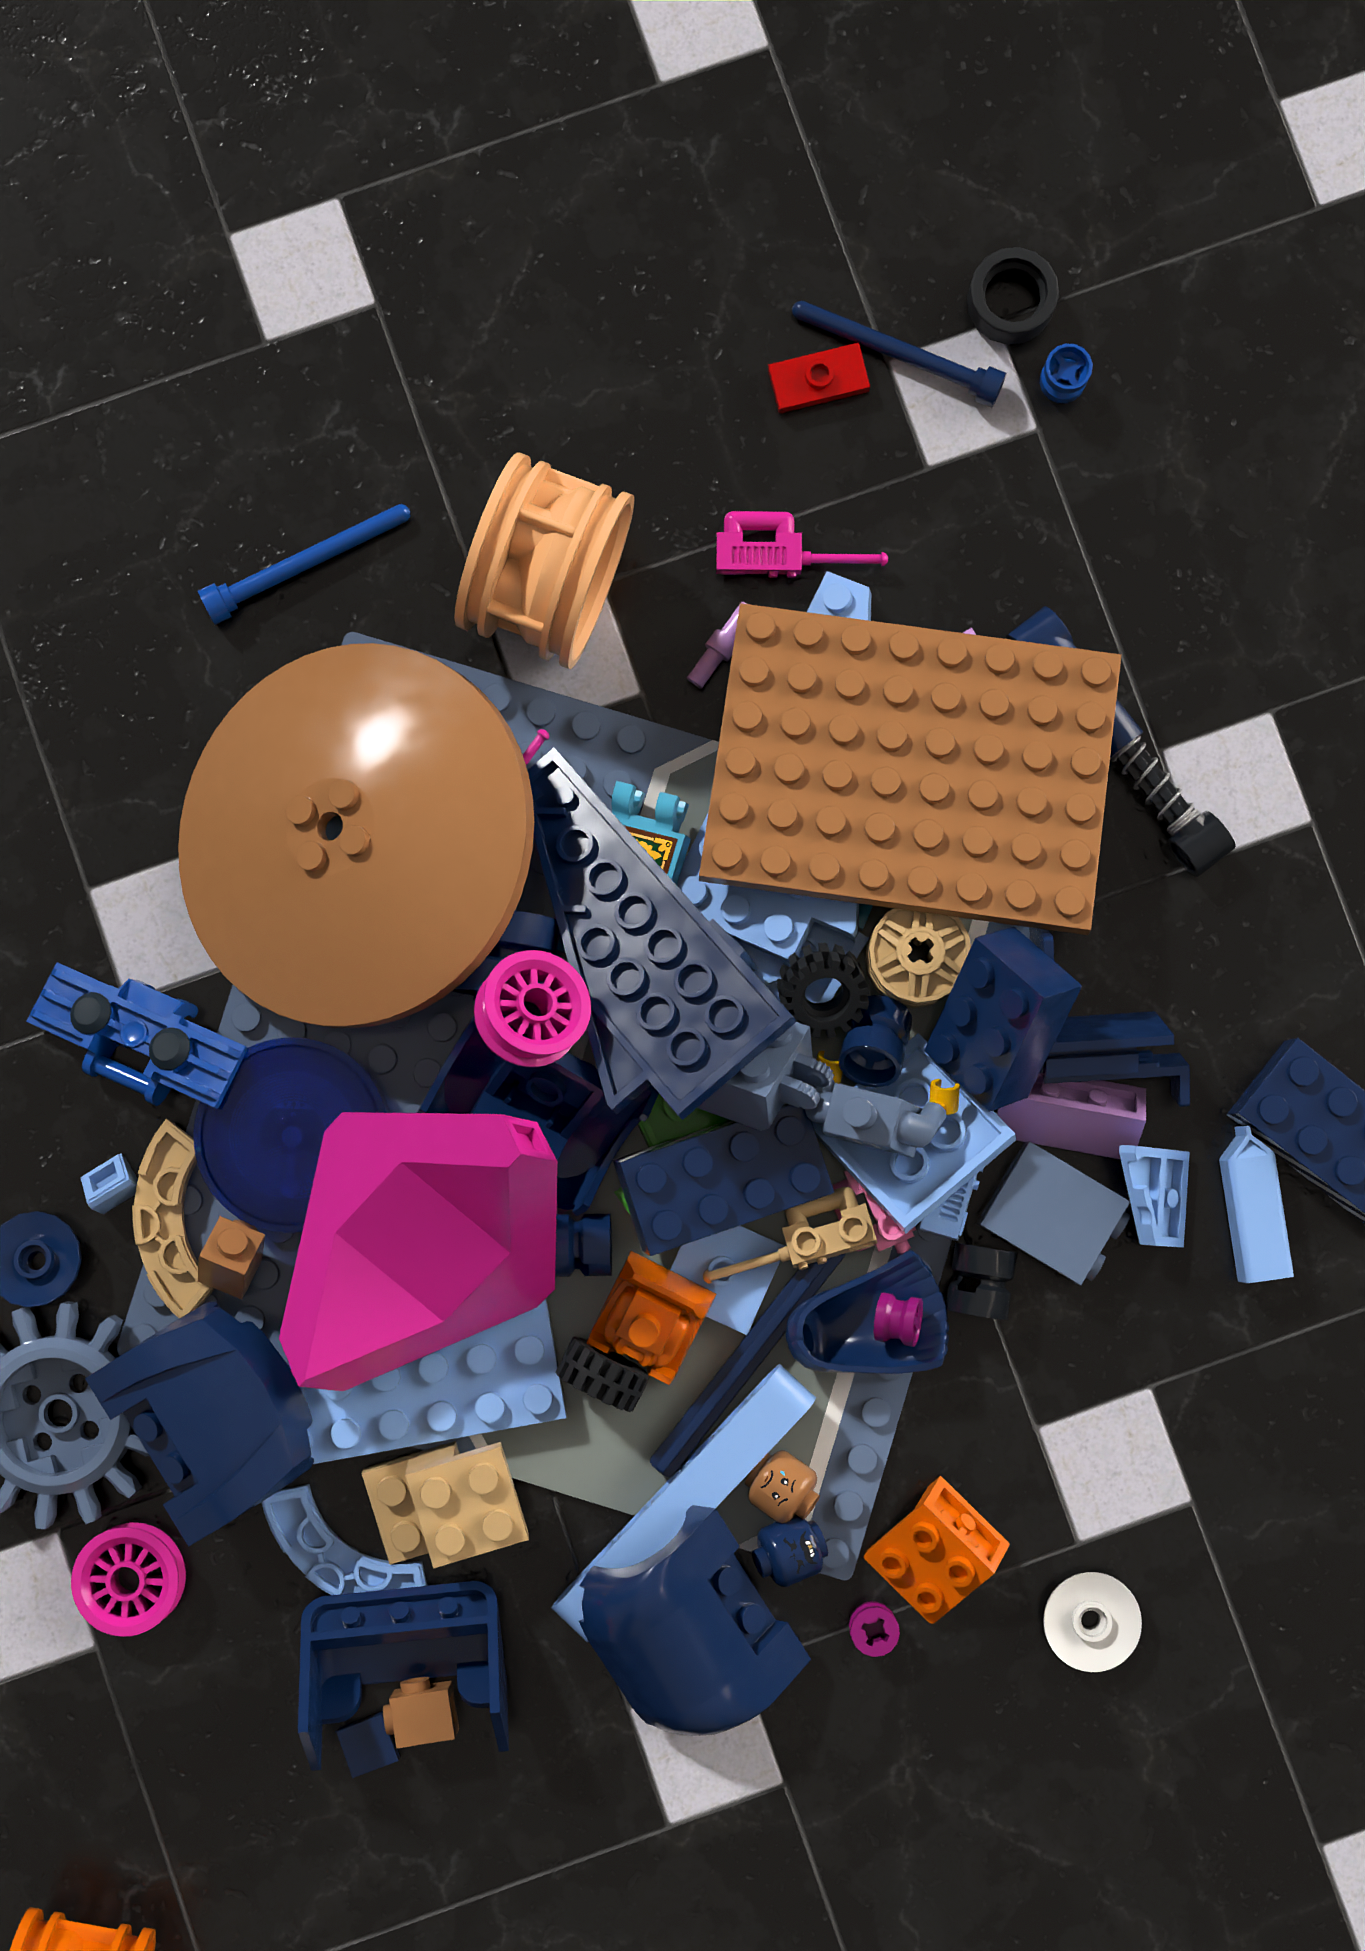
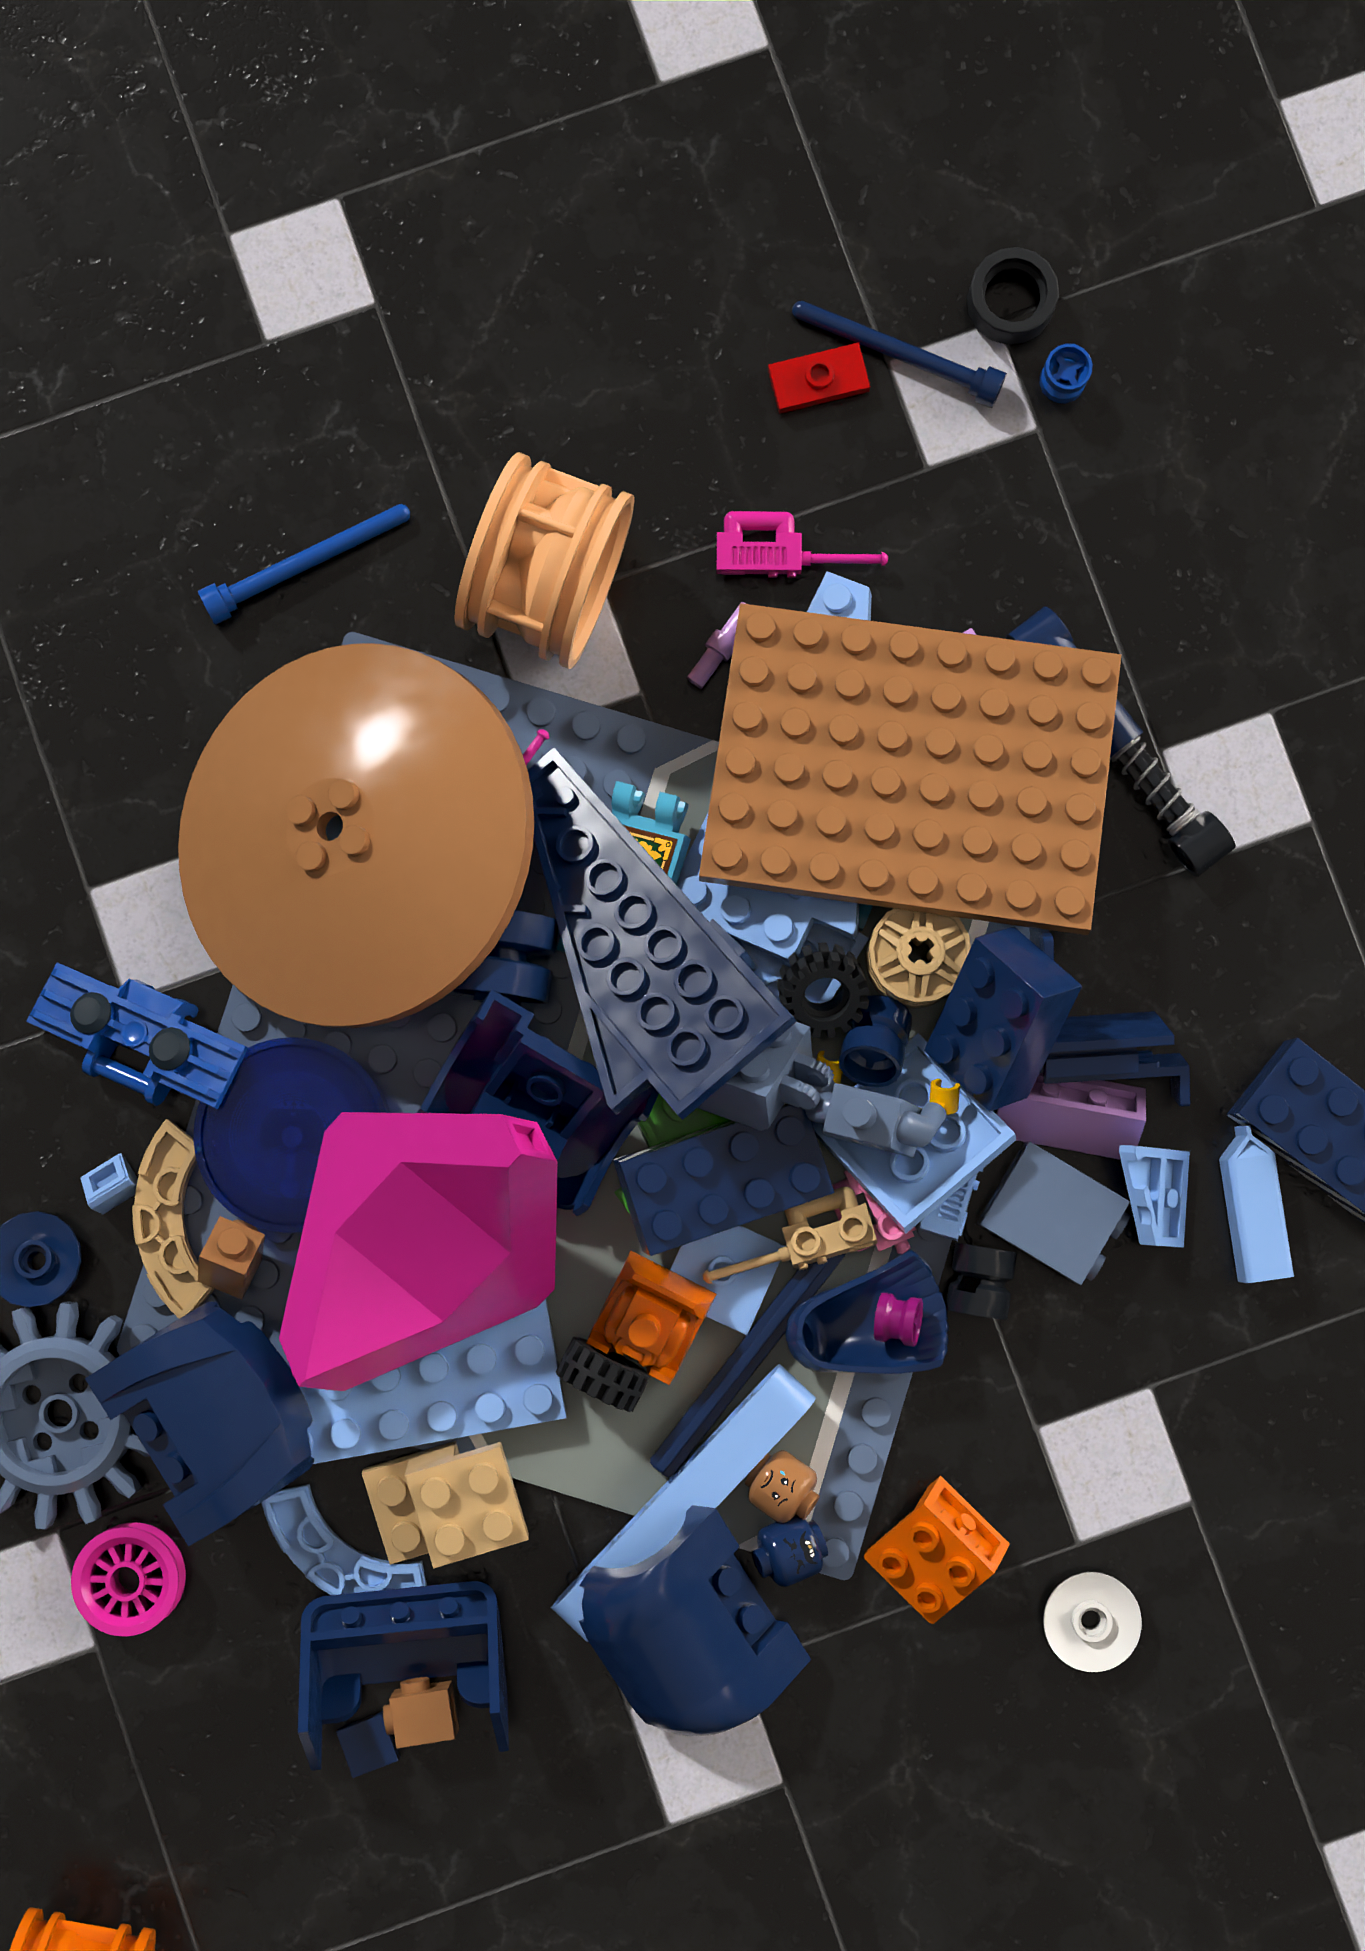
dark pink wheel [474,950,591,1067] -> none
dark blue wheel [555,1214,612,1277] -> none
magenta wheel [849,1601,900,1657] -> none

